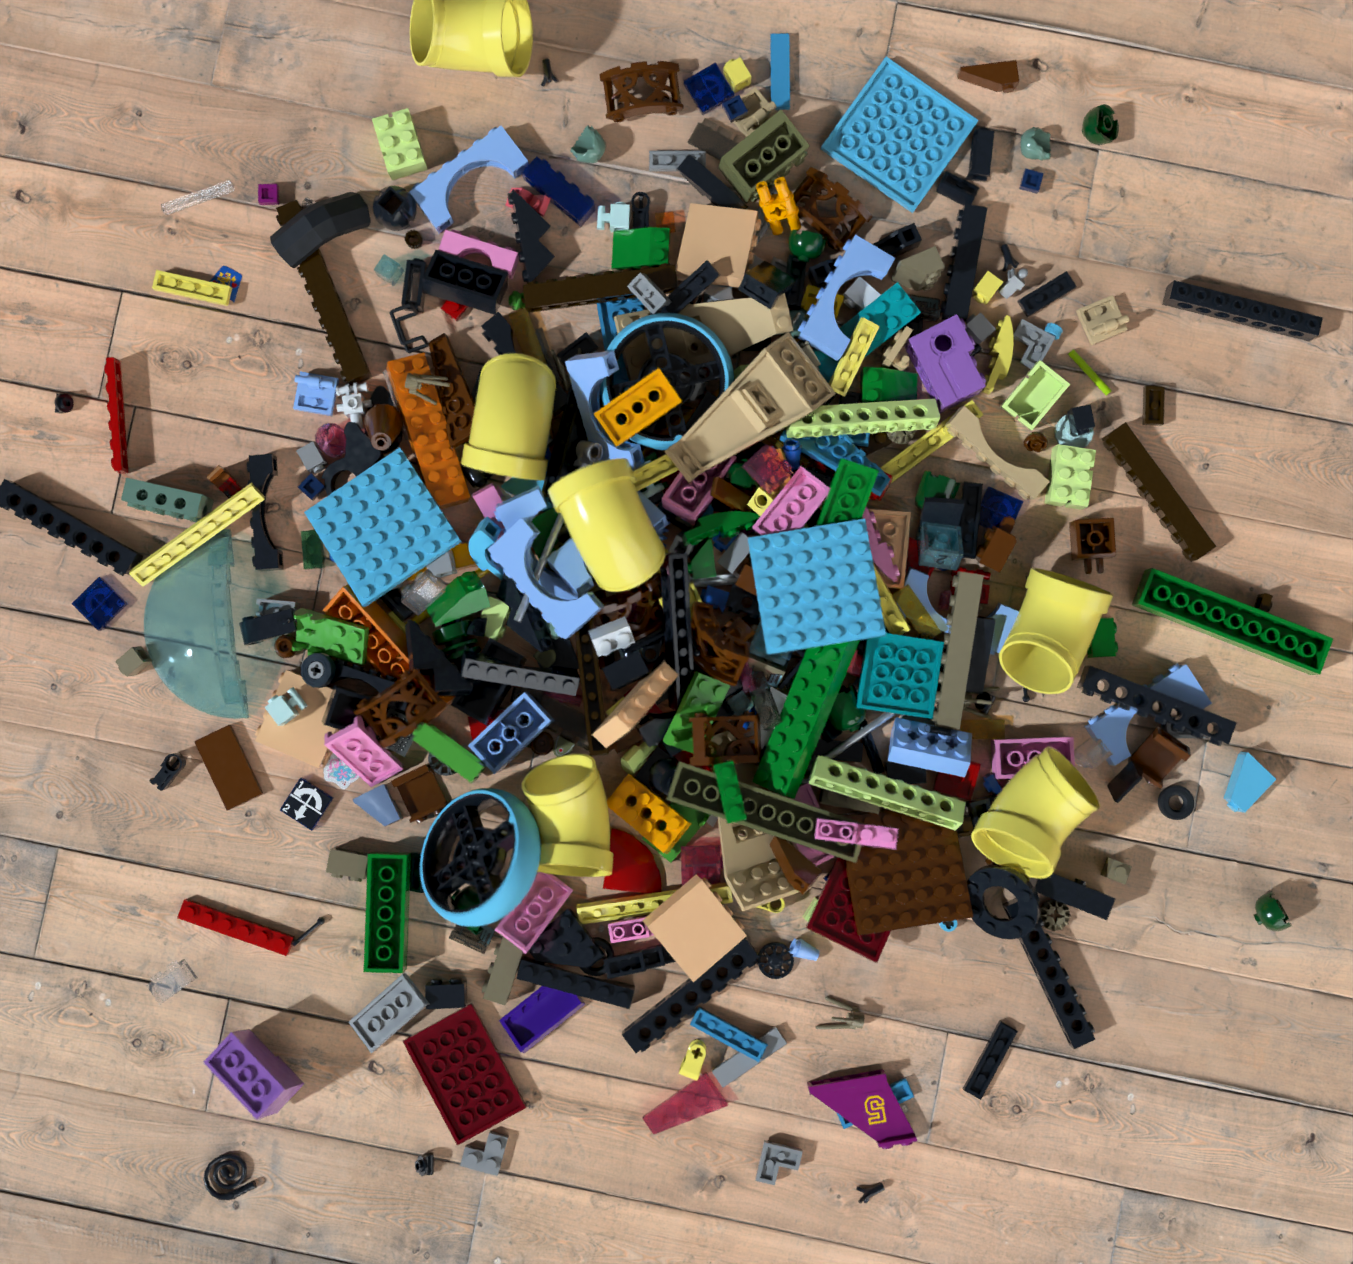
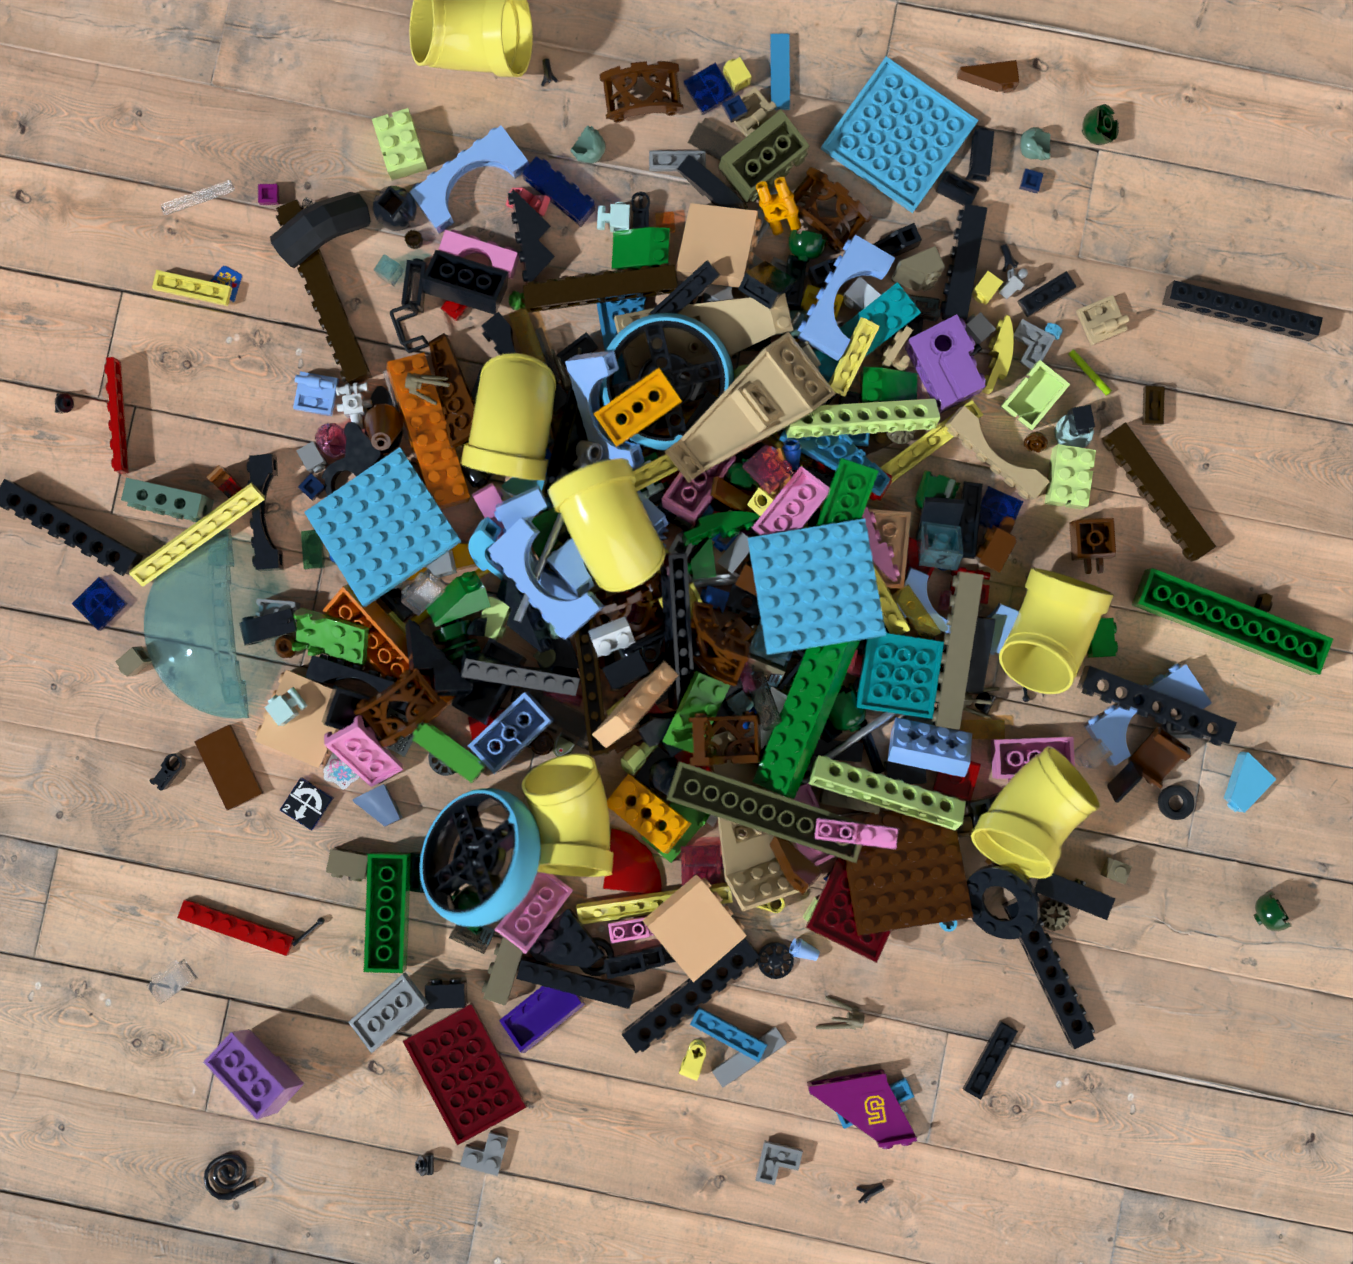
black bush [301,653,336,688] -> none
reddish brown panel [391,763,448,824] -> none
light grey hinge [627,272,672,314] -> none
clear pink wing [642,1072,728,1135] -> none
green plate [713,761,747,824] -> none
black piece [924,725,957,737] -> none
dark blue plate [982,773,1002,795] -> none

